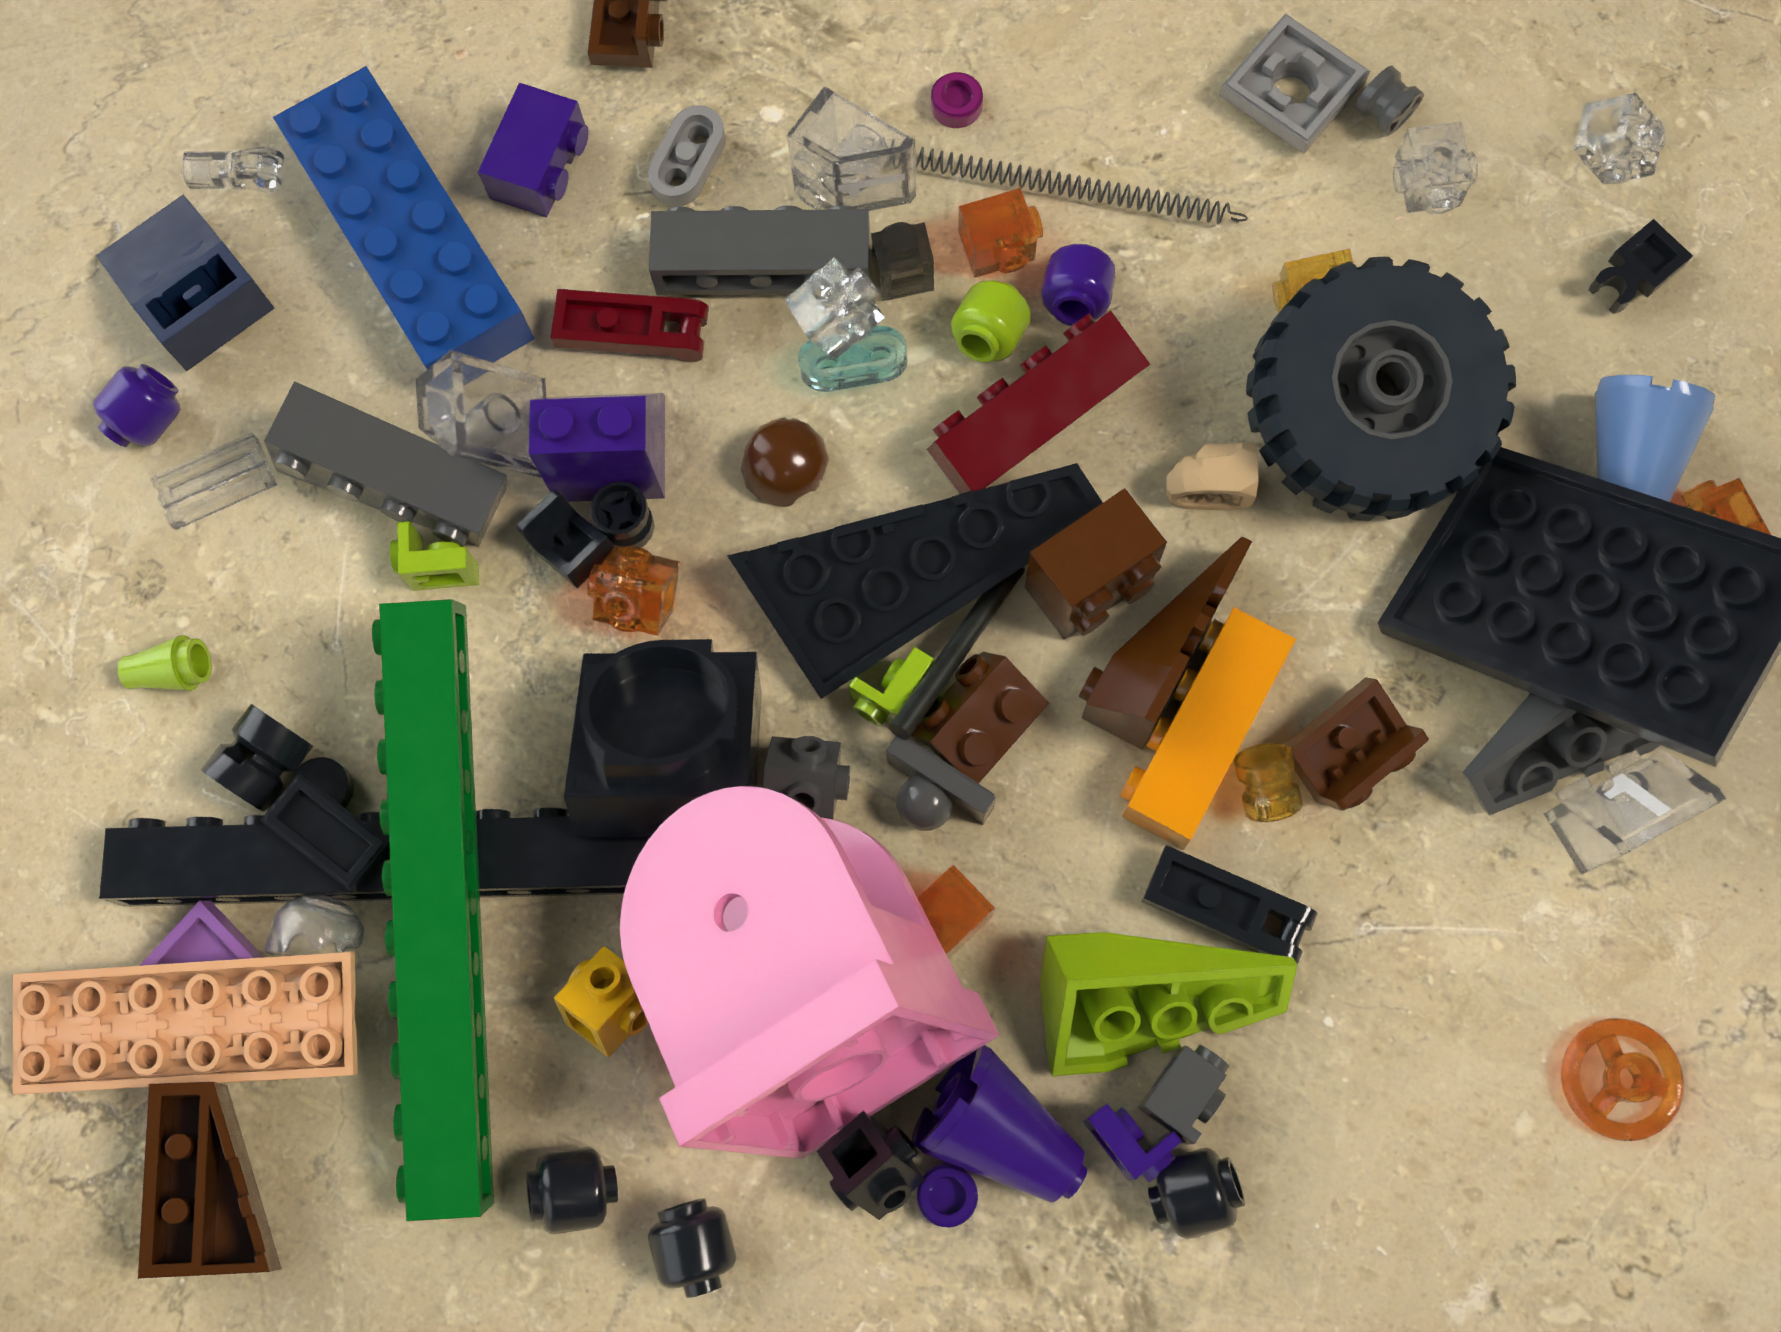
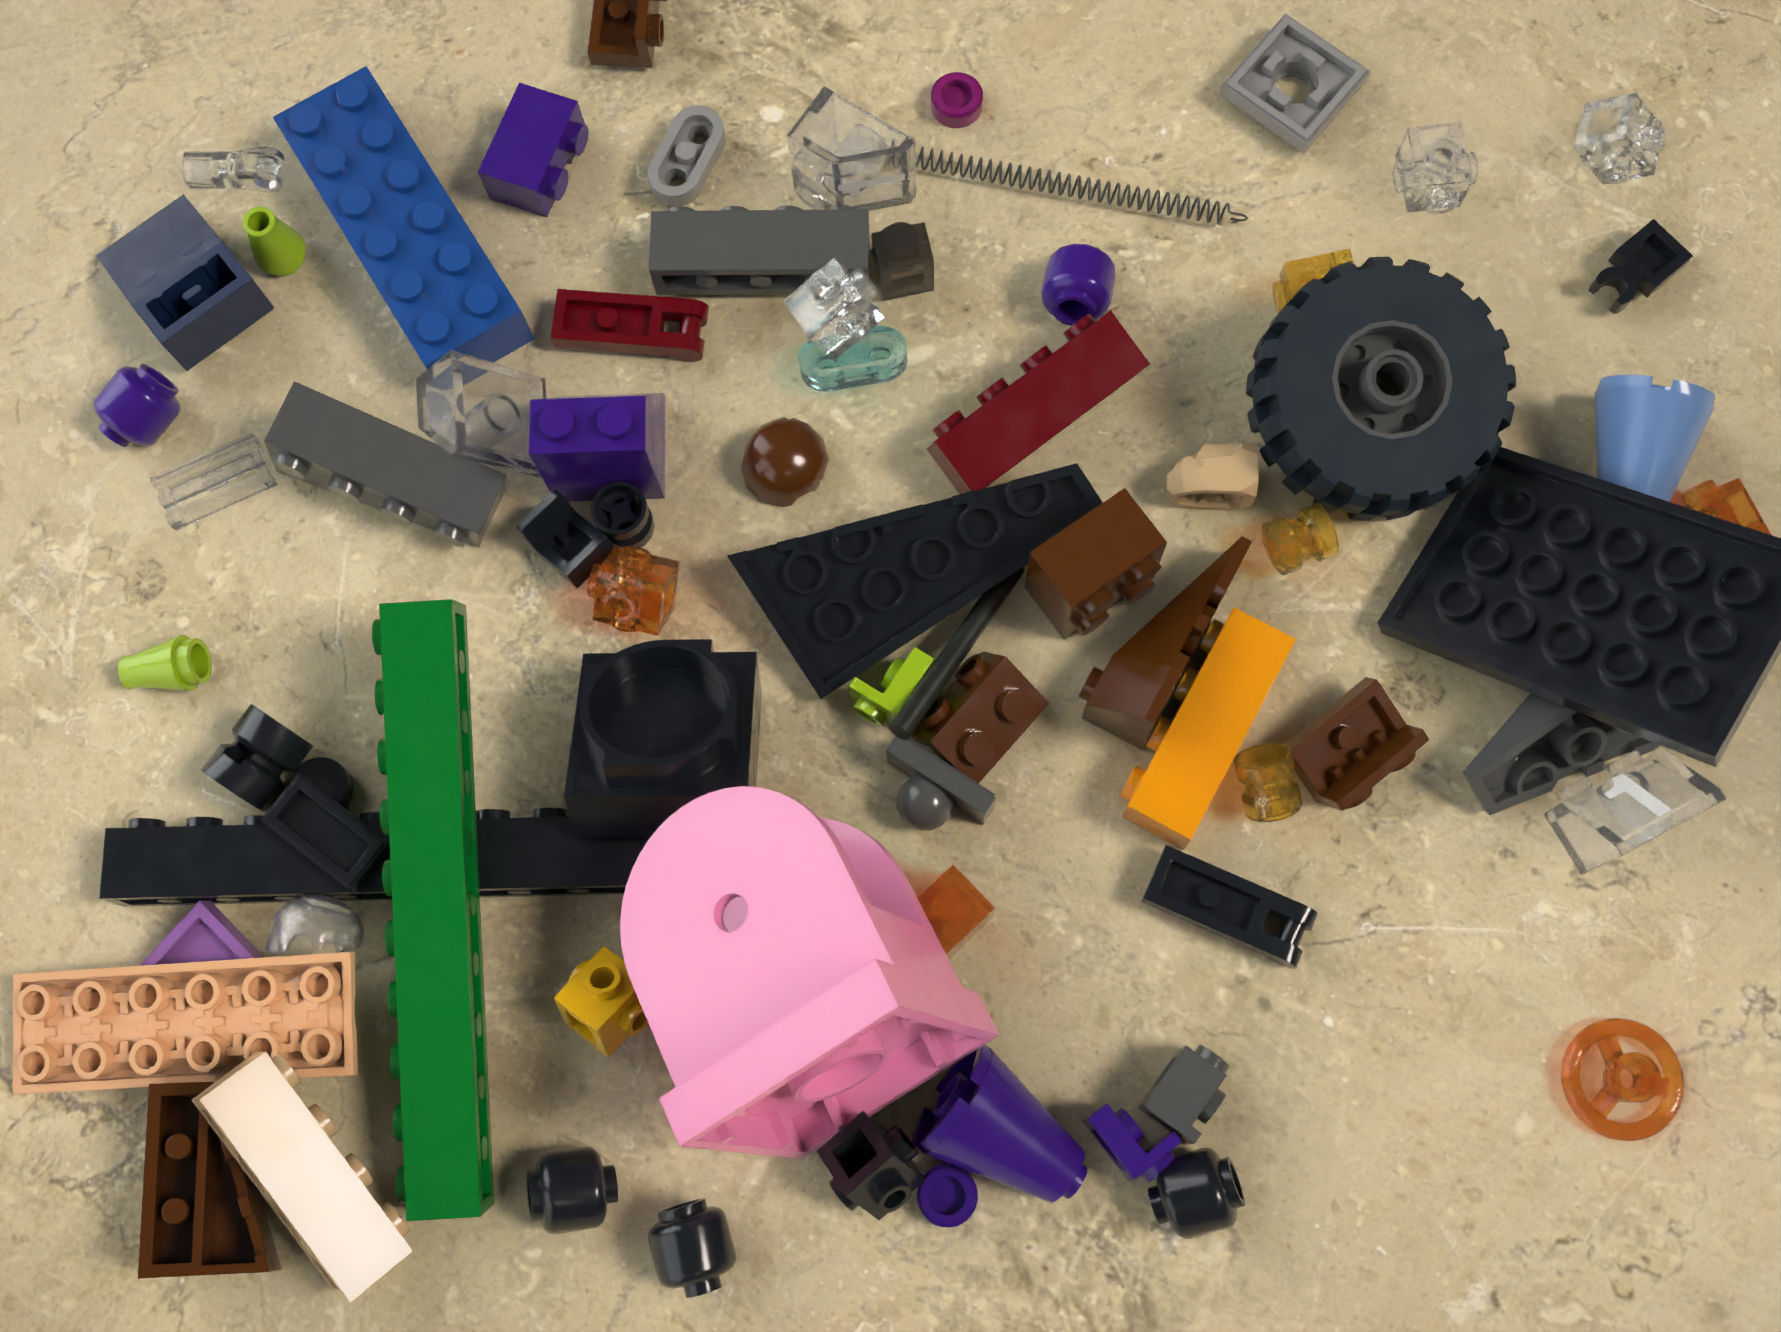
lime bracket [390,521,479,591] -> none
dark grey brick [763,736,850,819] -> none
lime head [951,280,1031,362] -> none
clear orange brick [958,188,1043,278] -> none
lime wedge [1039,932,1298,1077] -> none
dark grey wheel [1355,65,1424,136] -> none
none -> brick [192,1051,413,1303]
none -> lime cone [242,207,306,276]
none -> clear yellow wheel [1262,503,1339,575]

